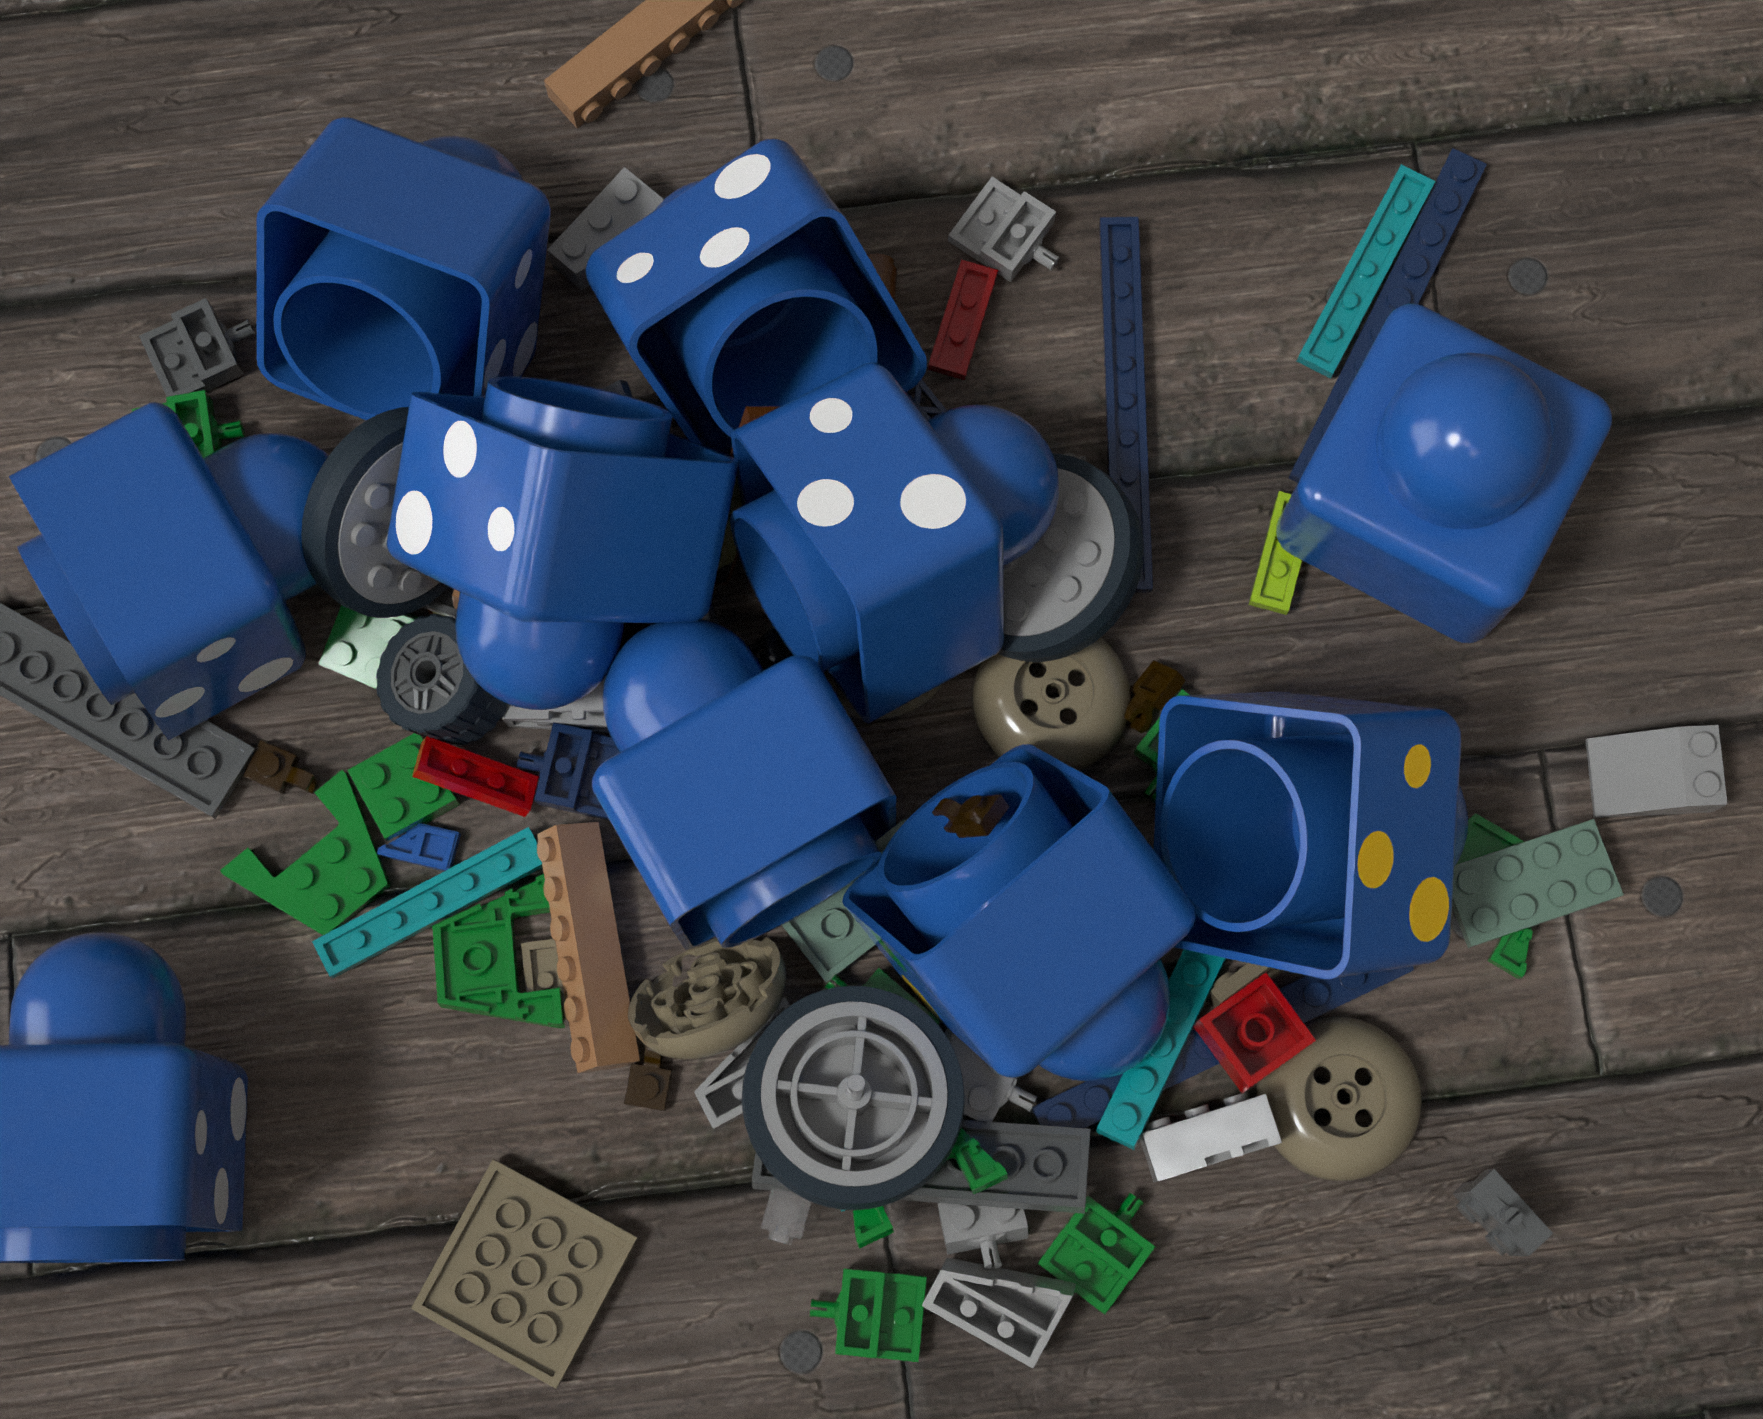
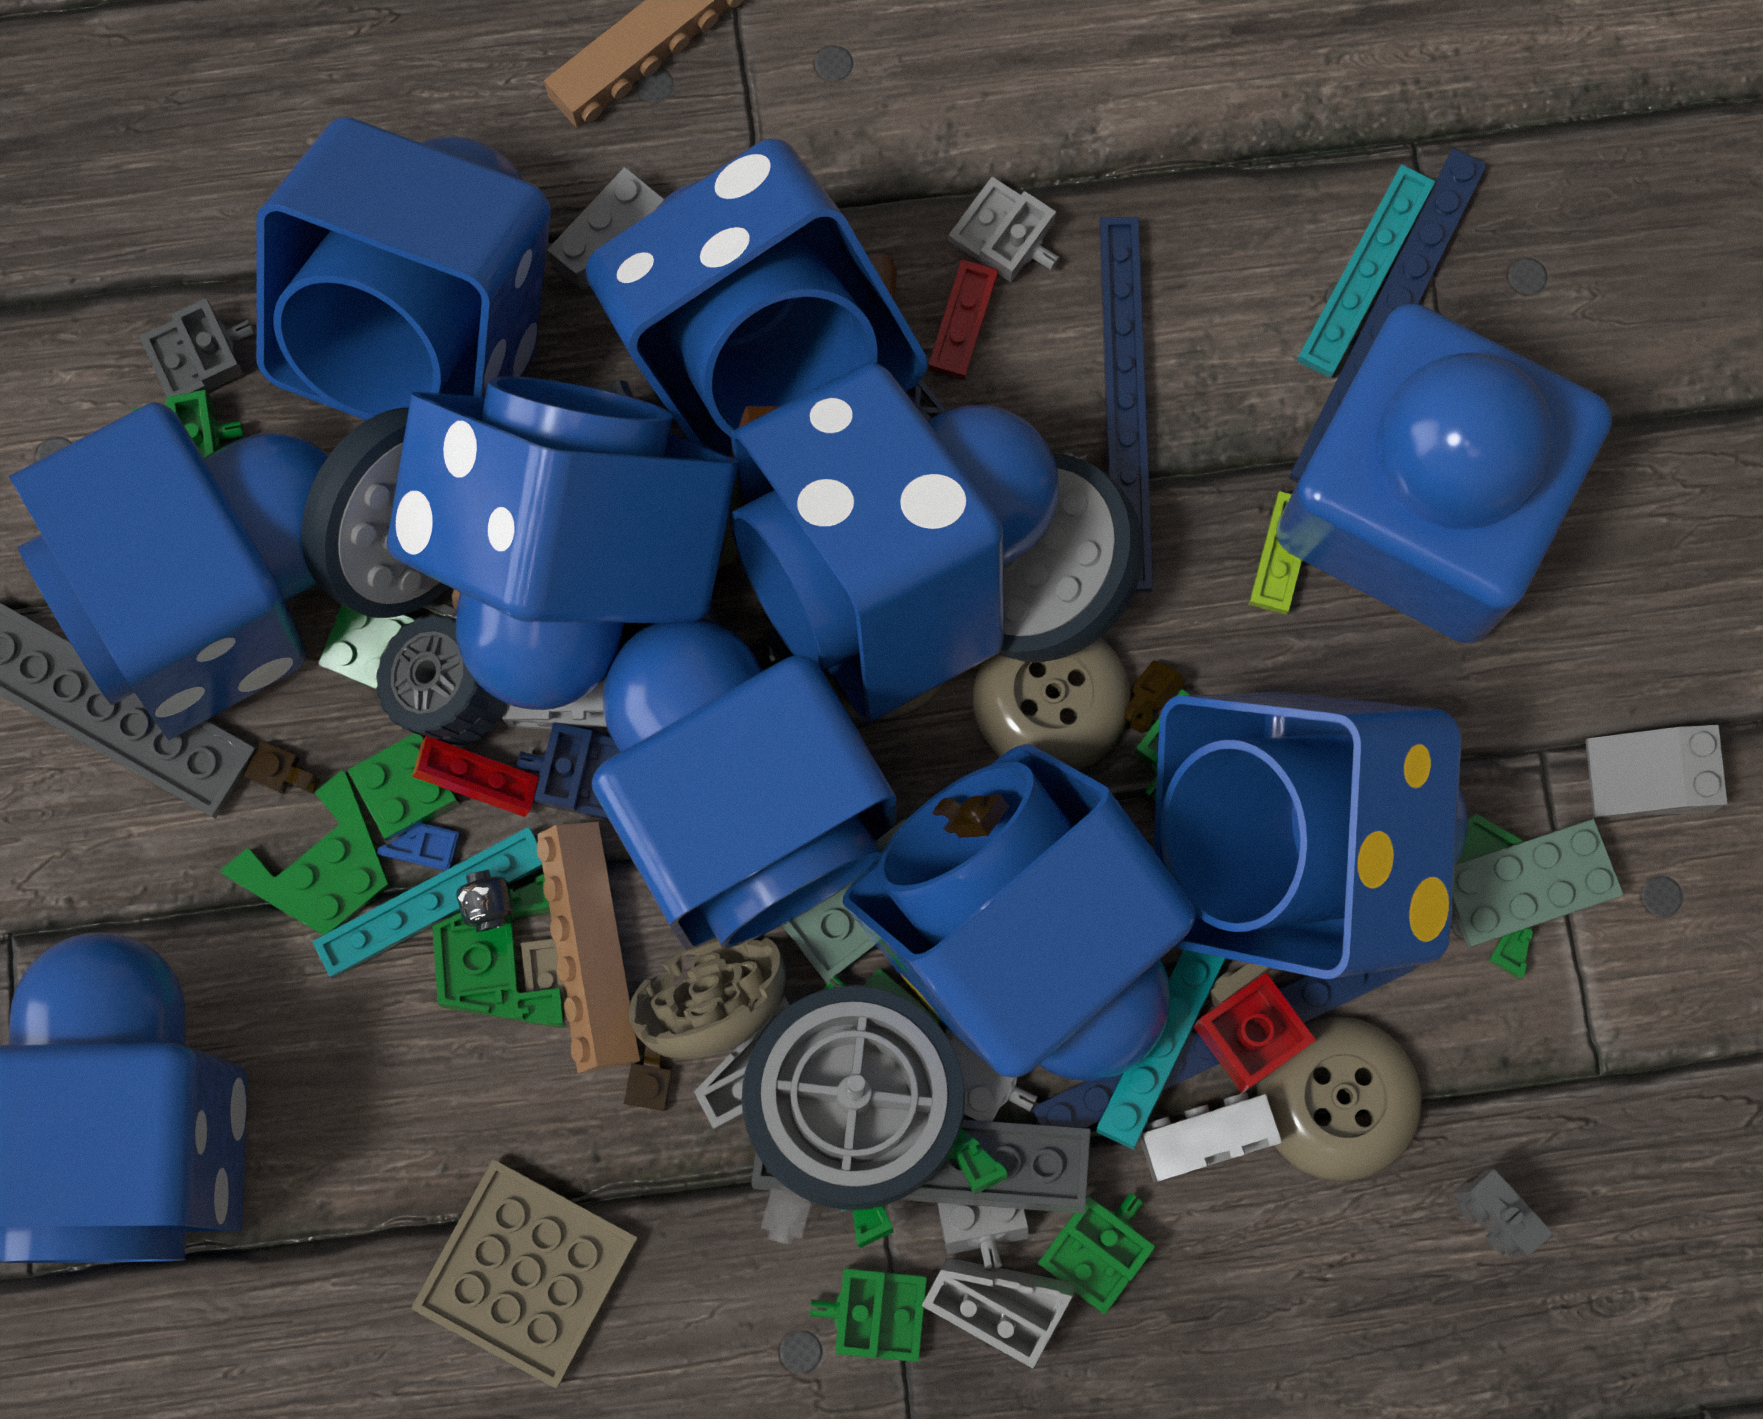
none -> black head [456,870,514,933]

